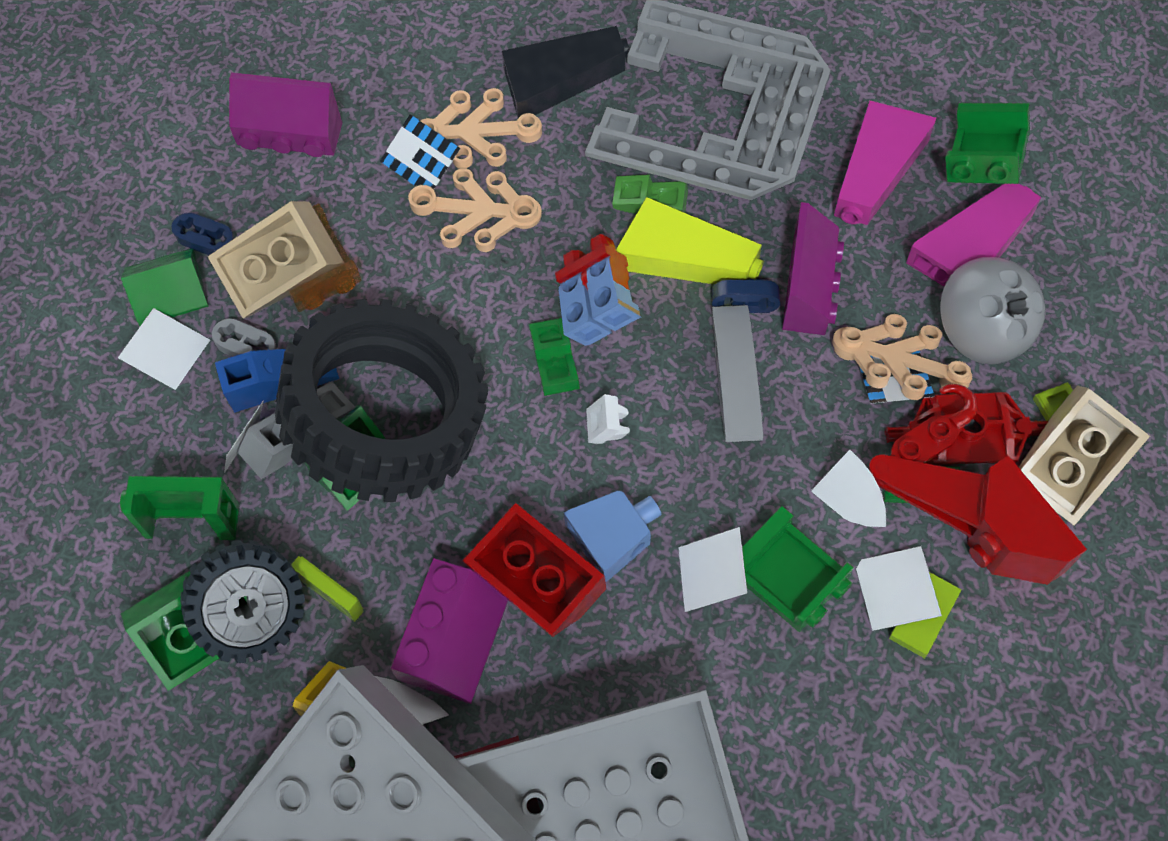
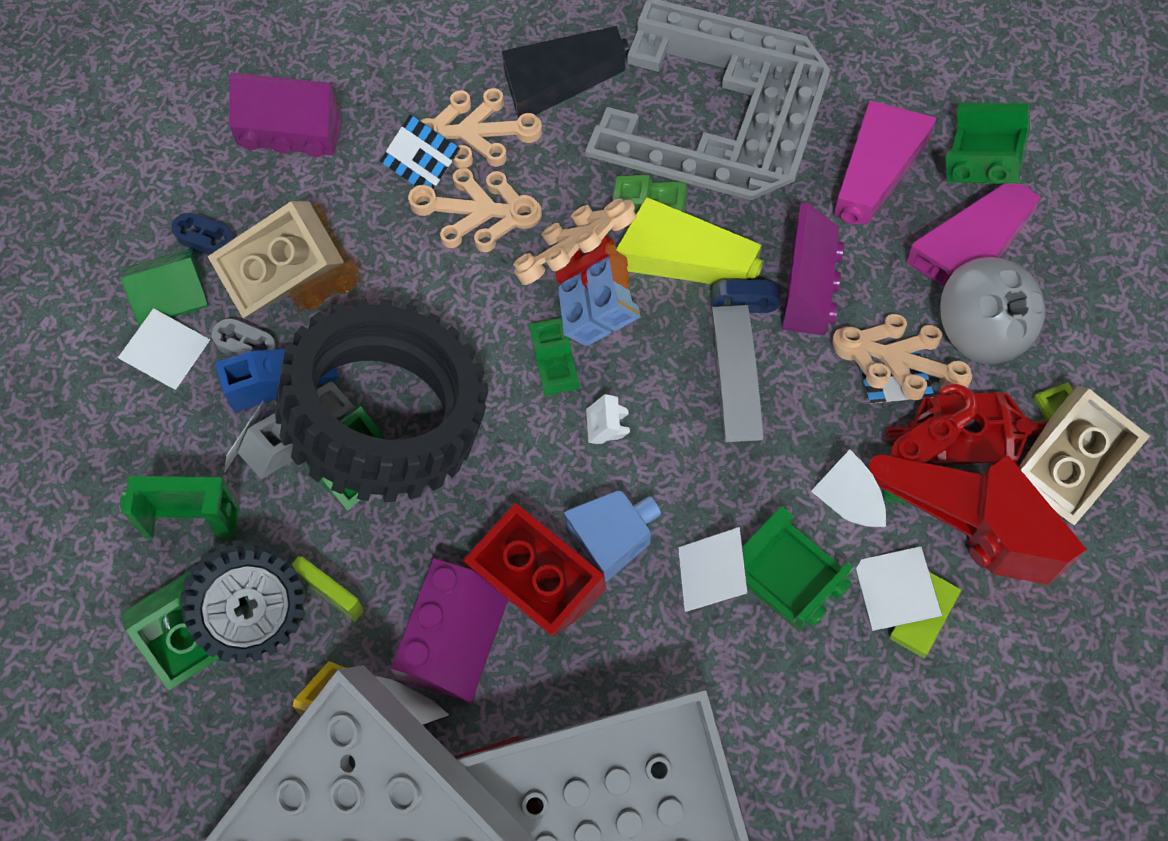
none -> light nougat plant [513,198,636,285]

